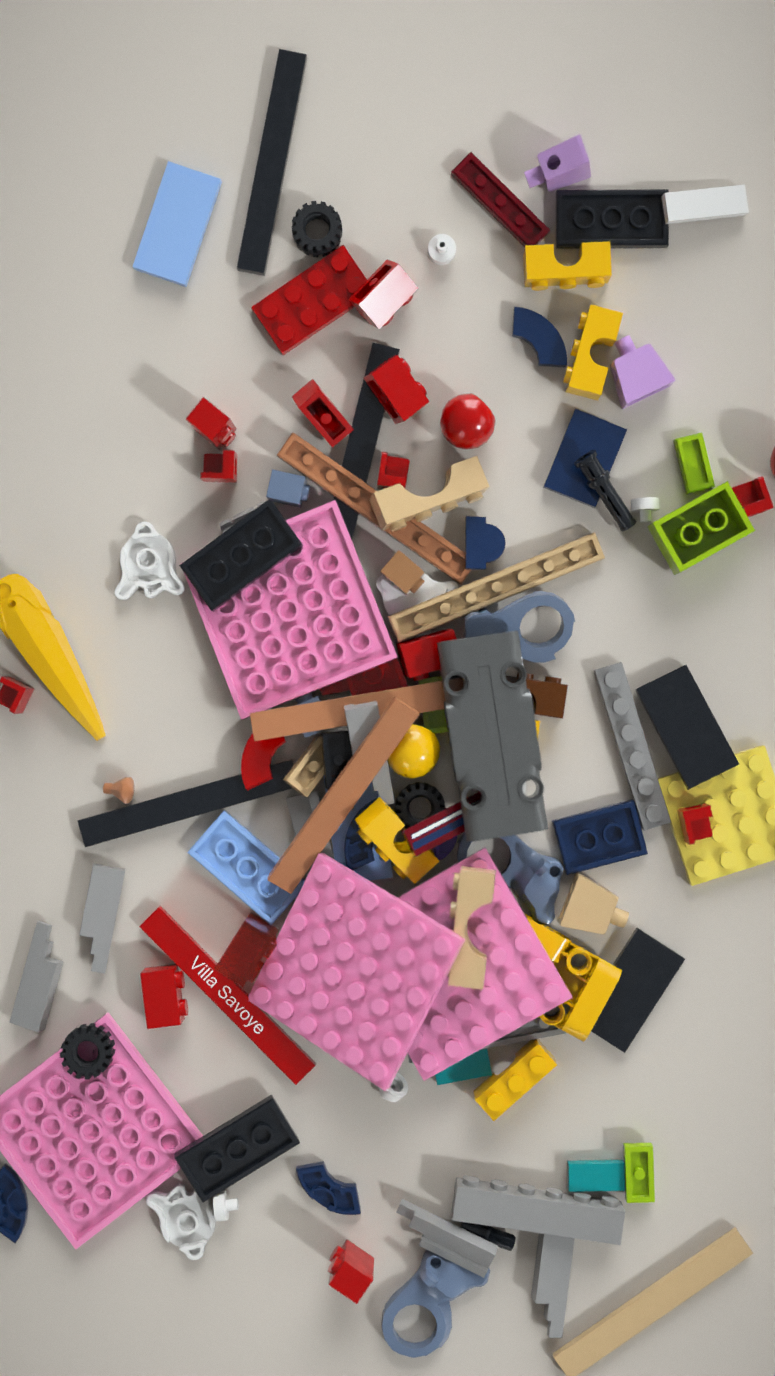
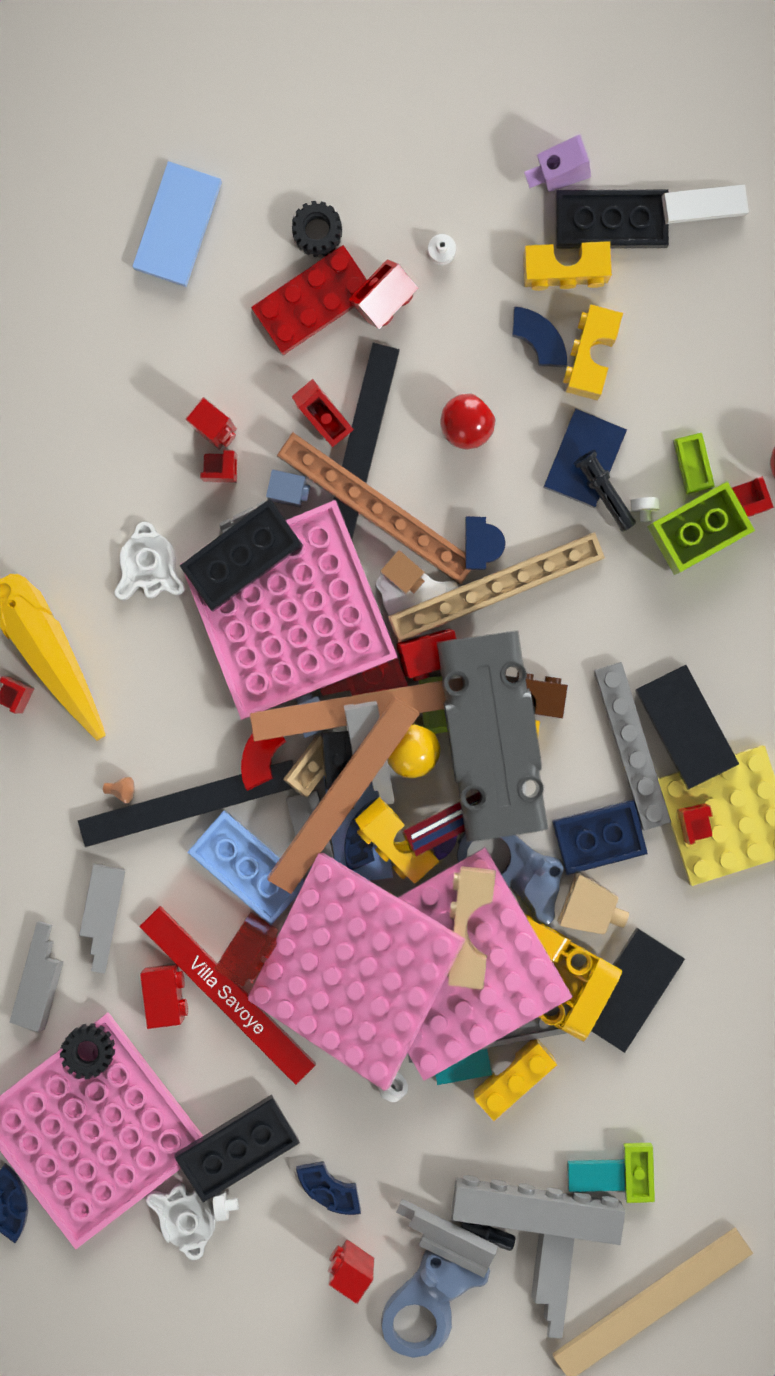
black tile [237,49,307,276] -> none
red brick [364,355,430,424] -> none
tan arch [369,456,490,532] -> none
red panel [377,452,410,489] -> none
black tyre [395,782,446,829] -> none
dark red tile [451,152,550,247] -> none
sand blue animal [463,591,575,663] -> none
lavender torso [610,335,676,409] -> none

